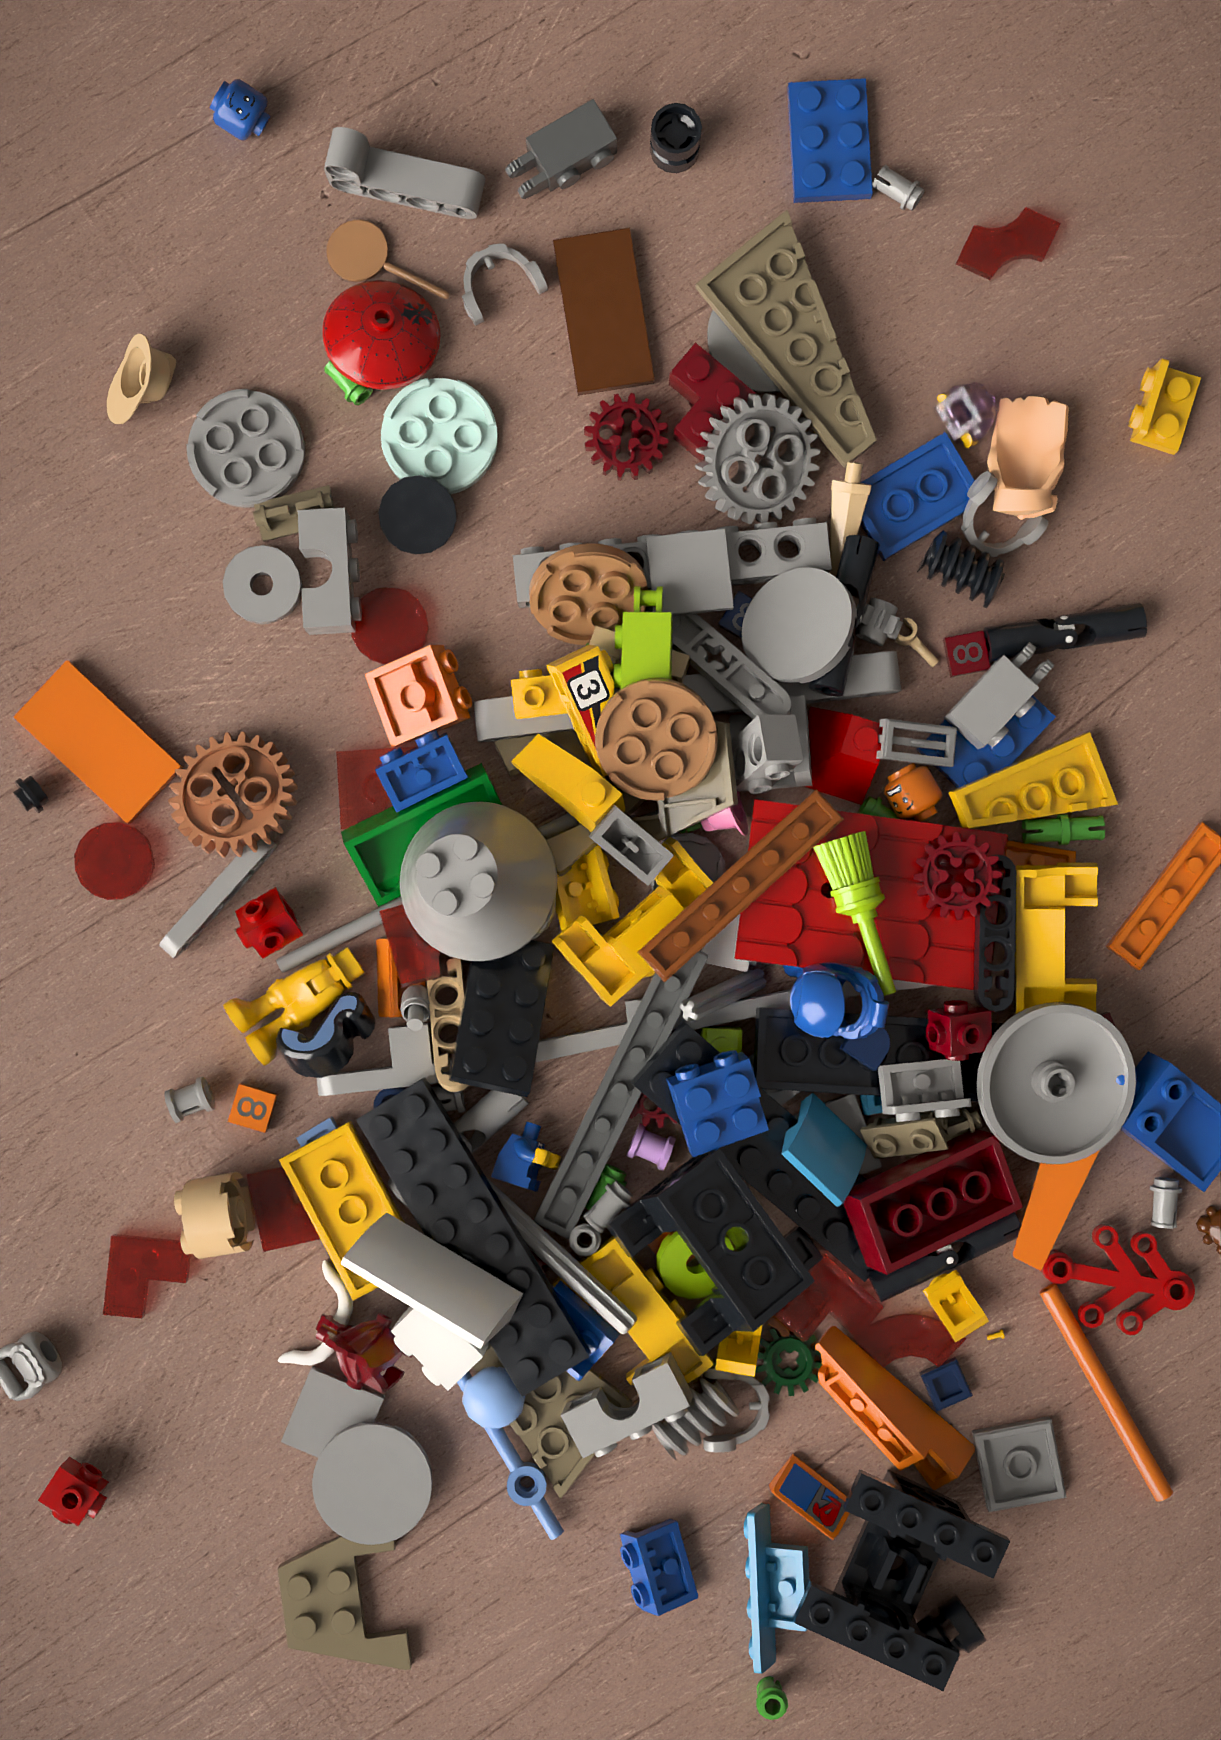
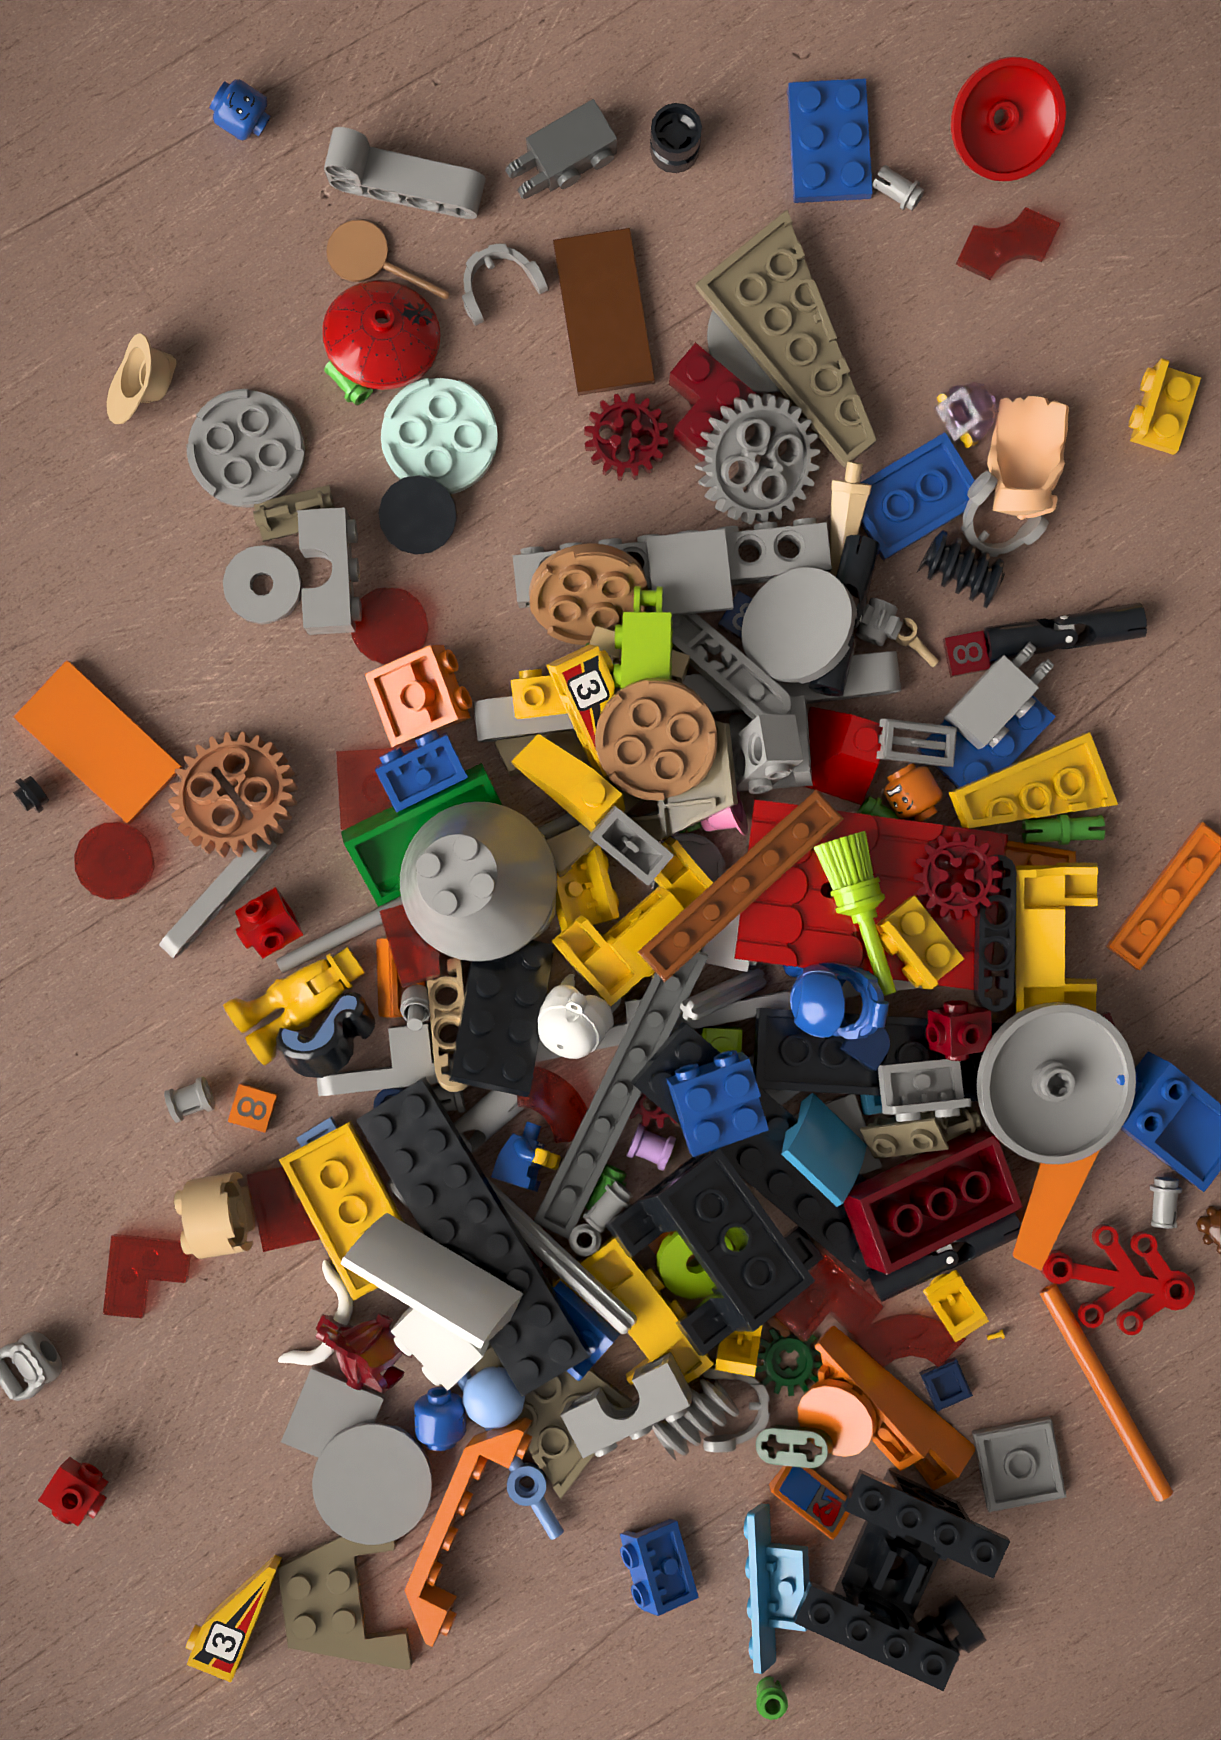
none -> slope [185,1555,282,1682]
none -> orange slope [405,1417,533,1647]
none -> blue head [414,1387,466,1451]
none -> clear red tile [517,1067,588,1143]
none -> white hair [538,974,621,1059]
none -> beam [755,1425,834,1468]
none -> tile [798,1379,877,1457]
none -> yellow bracket [876,896,964,989]
none -> red dish [951,56,1066,181]

